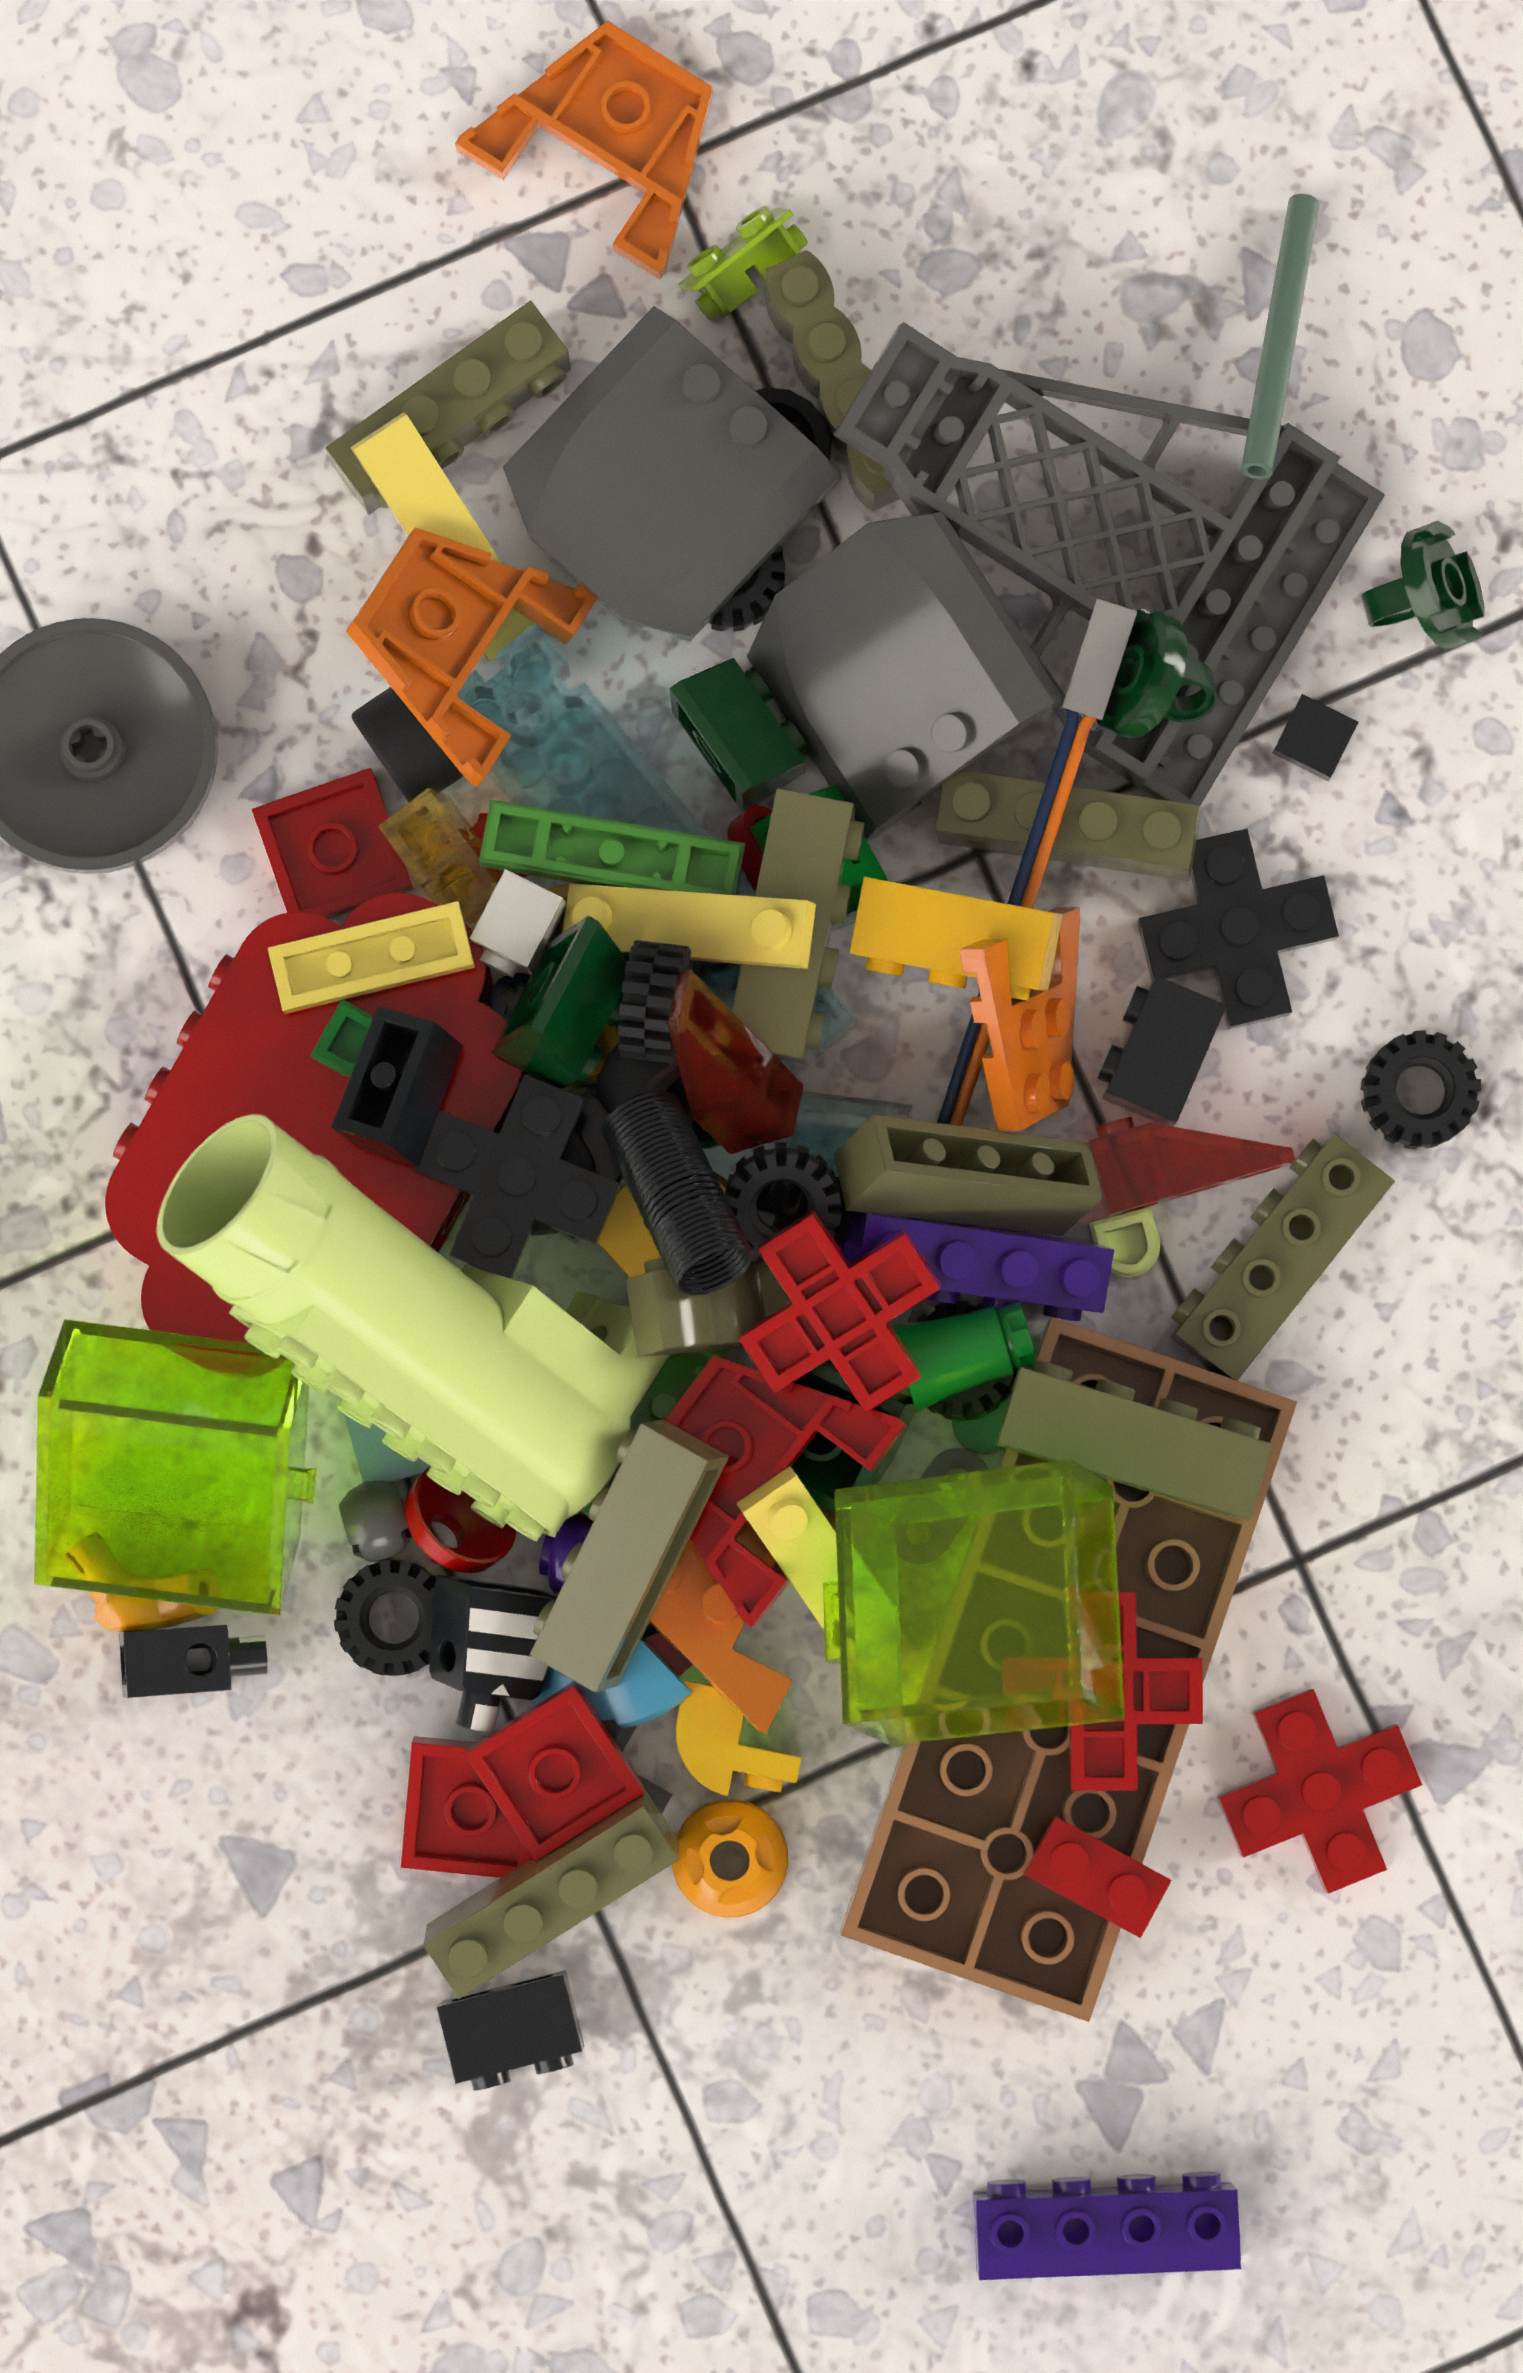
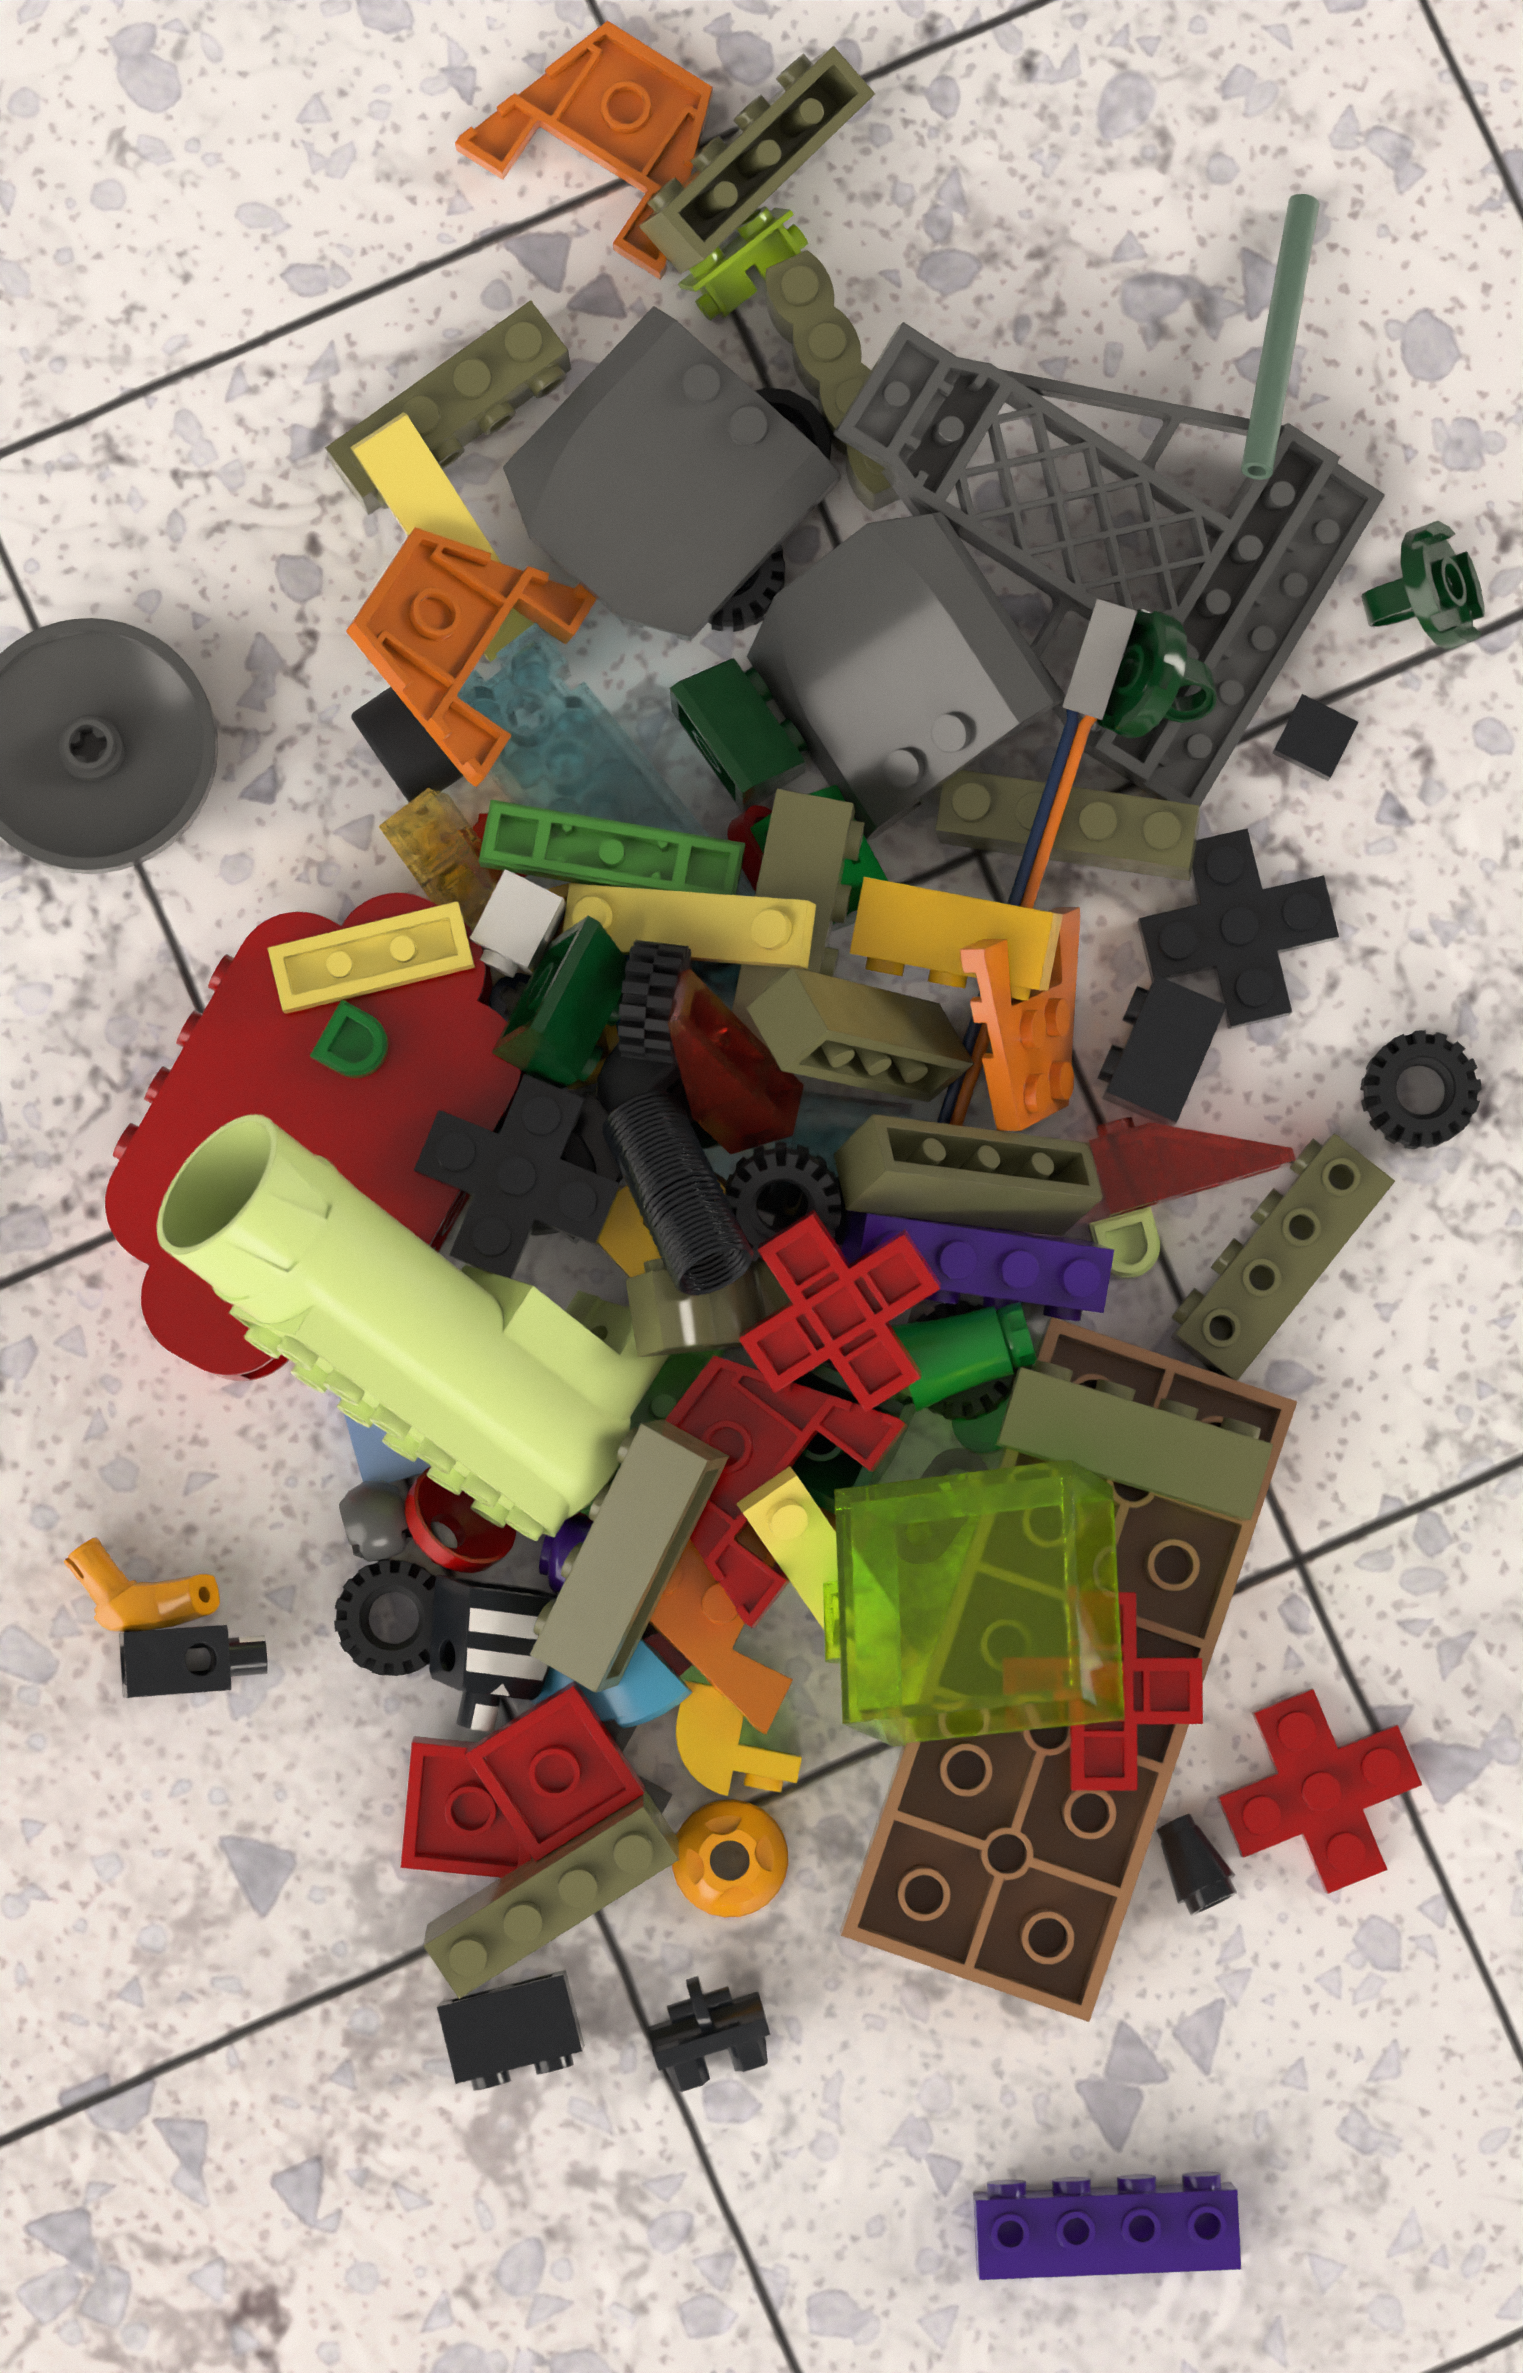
clear neon green container [34,1319,317,1616] -> none
red tile [251,768,414,919] -> none
black brick [331,1006,463,1166] -> none
red plate [1023,1816,1172,1939] -> none
none -> olive brick [639,46,875,274]
none -> black hips [648,1976,770,2092]
none -> olive brick [747,967,974,1102]
none -> black cone [1156,1814,1237,1916]

